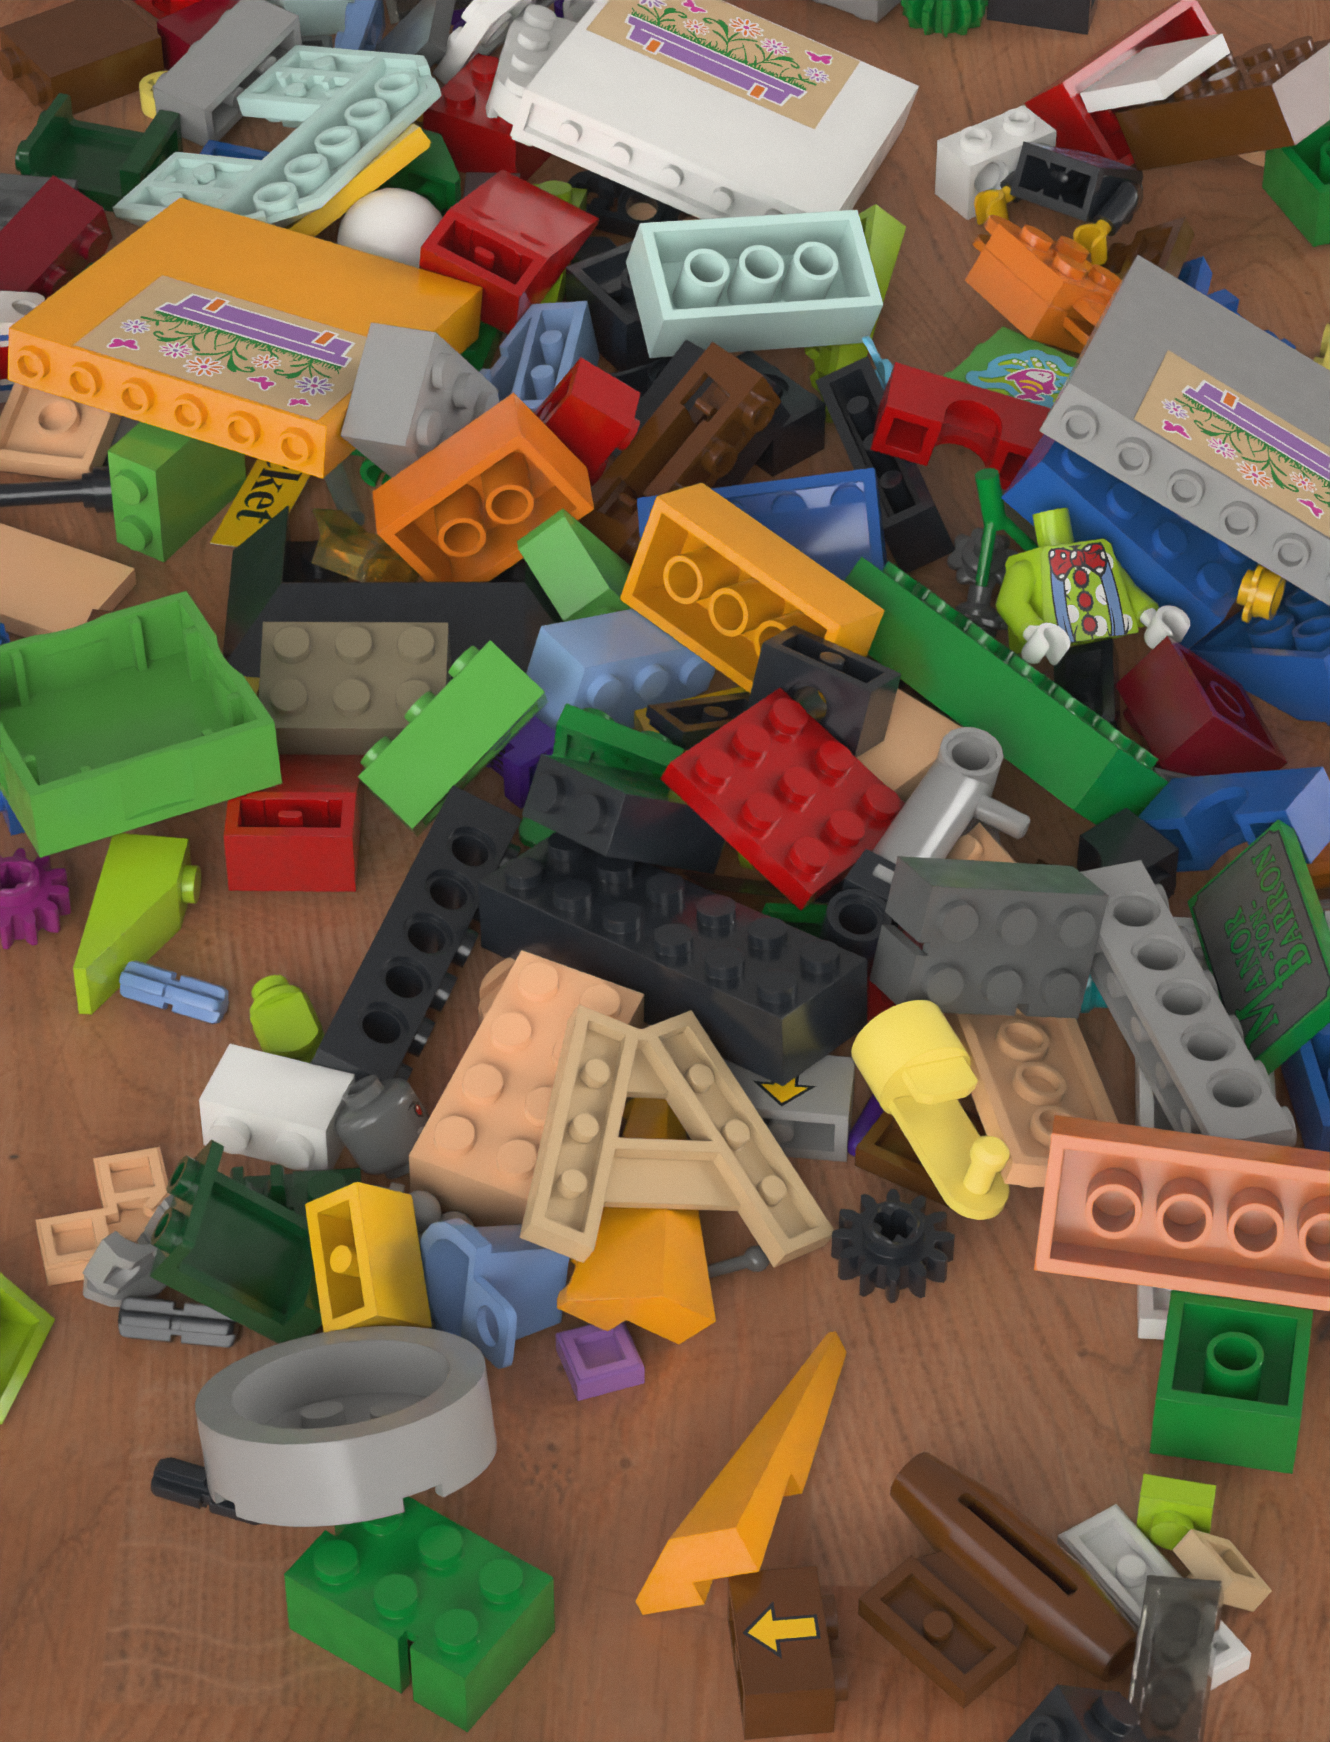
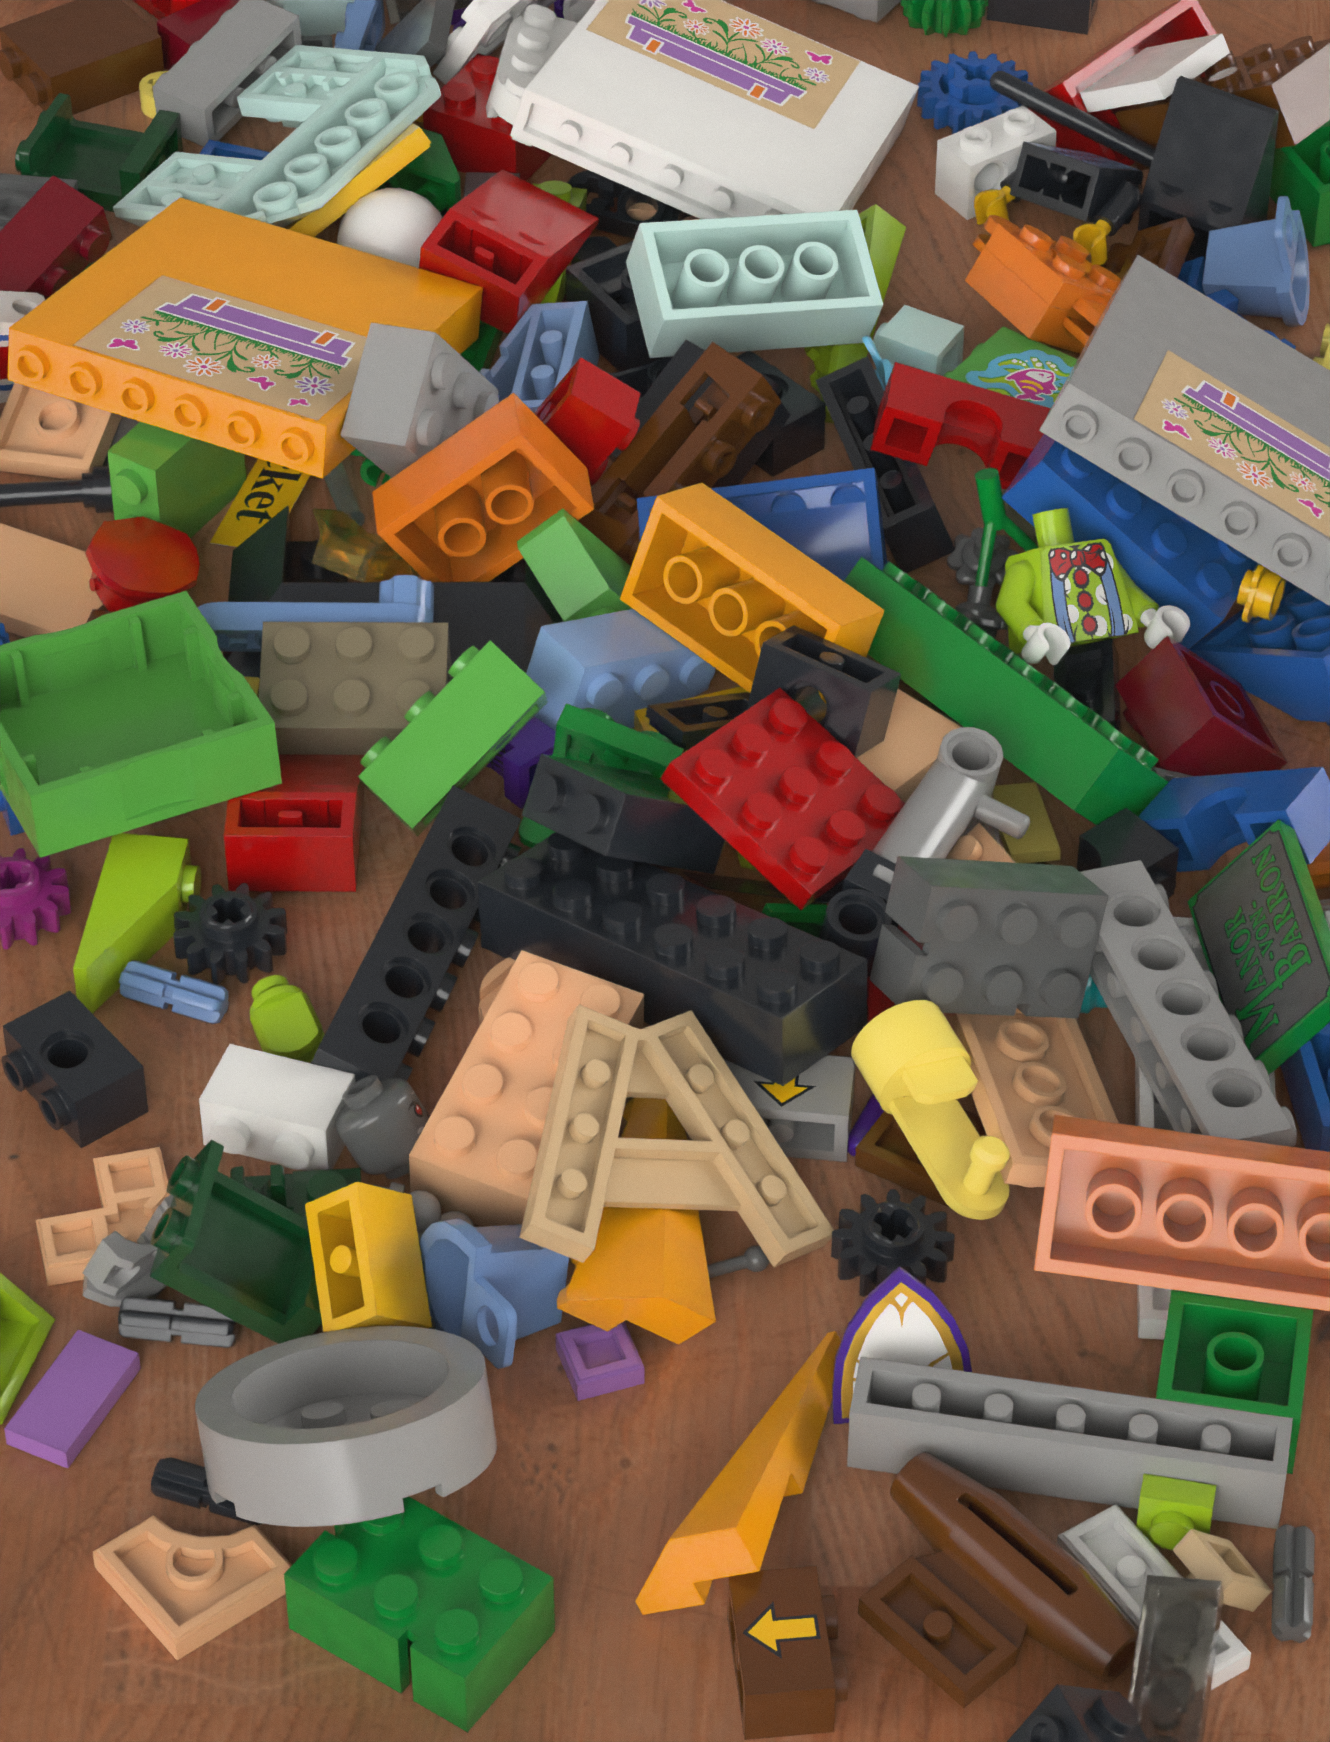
none -> black brick [1,991,149,1148]
none -> medium lavender tile [4,1330,141,1468]
none -> red hat [85,516,200,612]
none -> light nougat tile [93,1515,292,1661]
none -> black gear [173,883,287,984]
none -> medium blue beam [198,575,434,652]
none -> shield [832,1266,972,1424]
none -> light grey brick [847,1357,1293,1529]
none -> light aqua brick [873,305,964,376]
none -> blue gear [917,51,1033,134]
none -> black piece [990,71,1156,169]
none -> light yellow piece [991,782,1061,863]
none -> black slope [1138,76,1279,262]
none -> medium blue container [1202,196,1310,327]
none -> dark grey piece [1271,1524,1315,1643]

